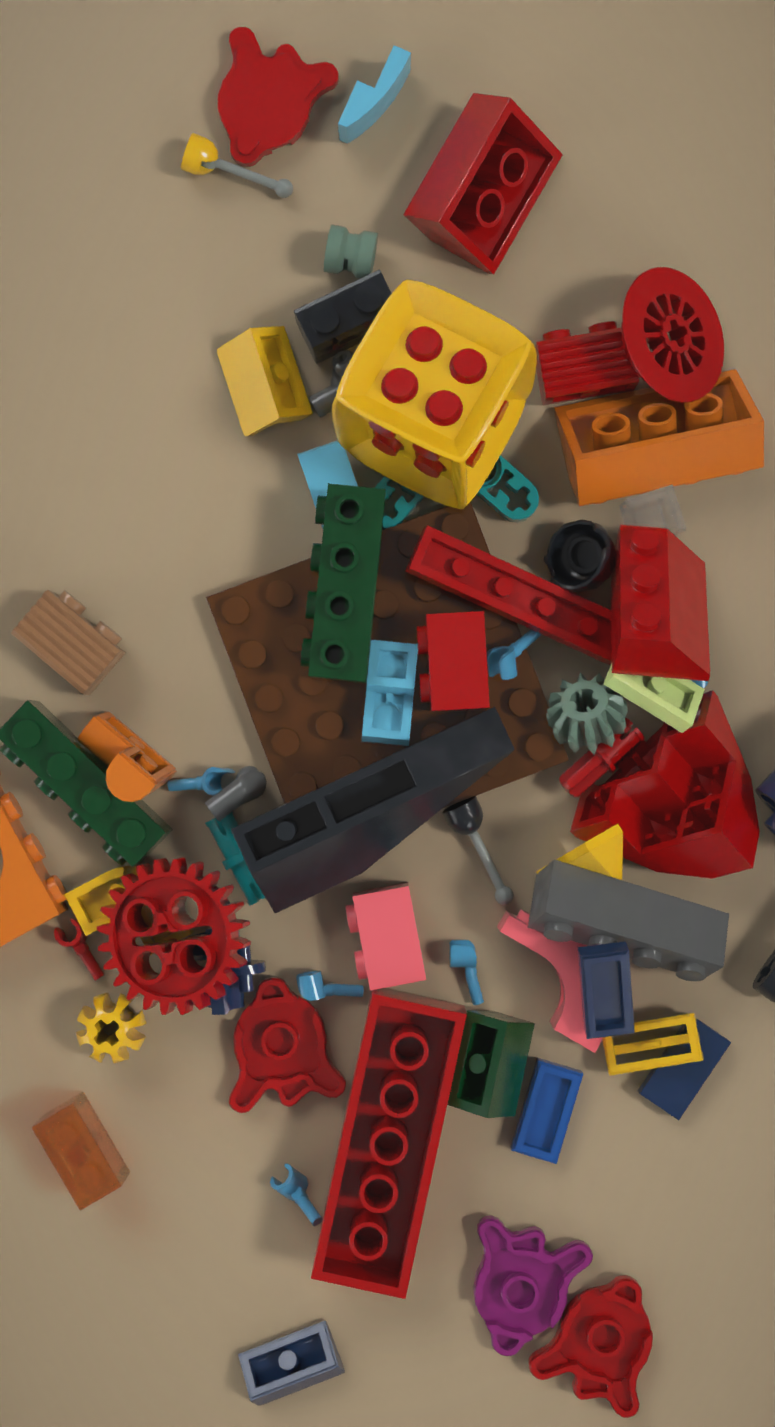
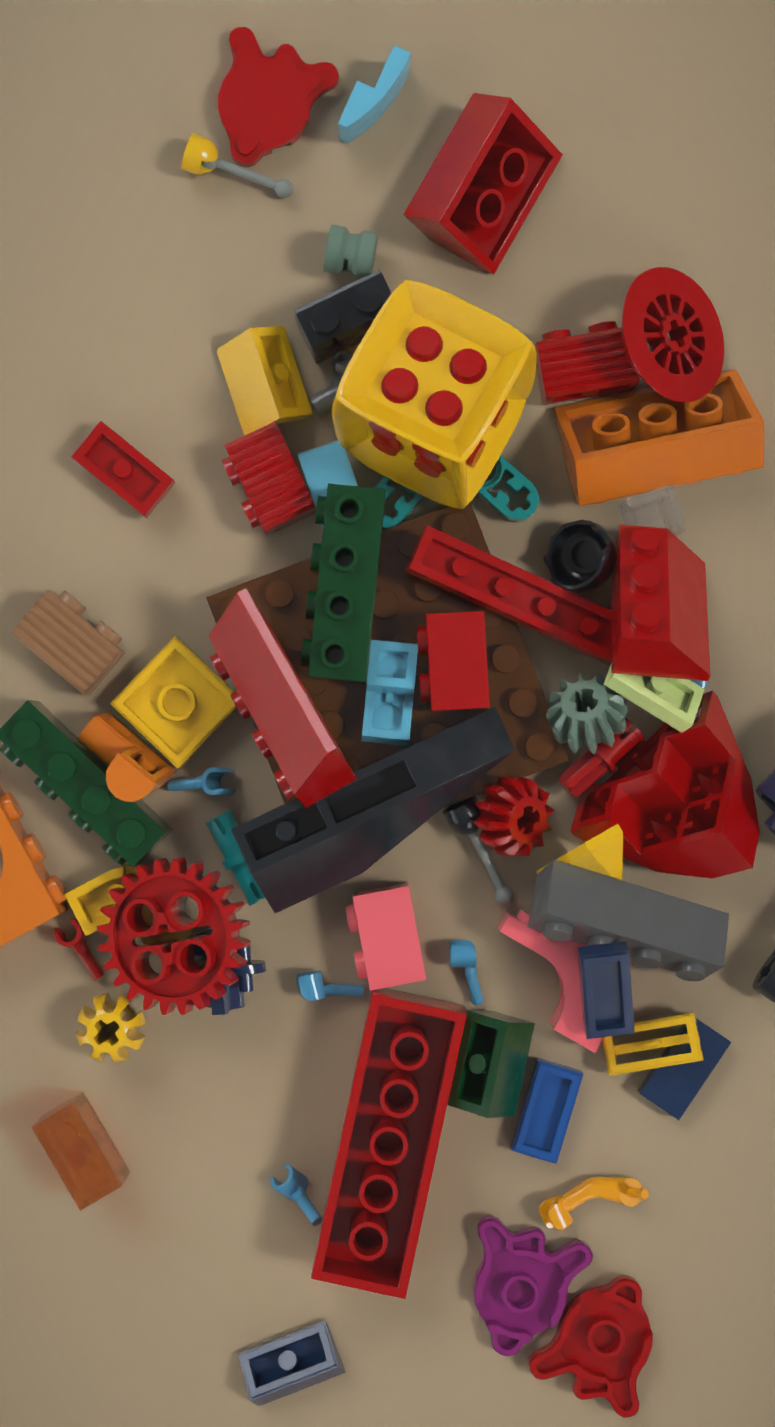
dark grey arm [205,766,267,821] -> none
red tile [229,977,346,1113] -> none
dark azure hand [487,629,541,680] -> none
none -> red plate [71,421,176,518]
none -> yellow plate [110,636,237,769]
none -> red slope [208,588,357,808]
none -> red brick [221,421,316,535]
none -> red gear [472,776,555,857]
none -> light orange piece [539,1177,649,1230]

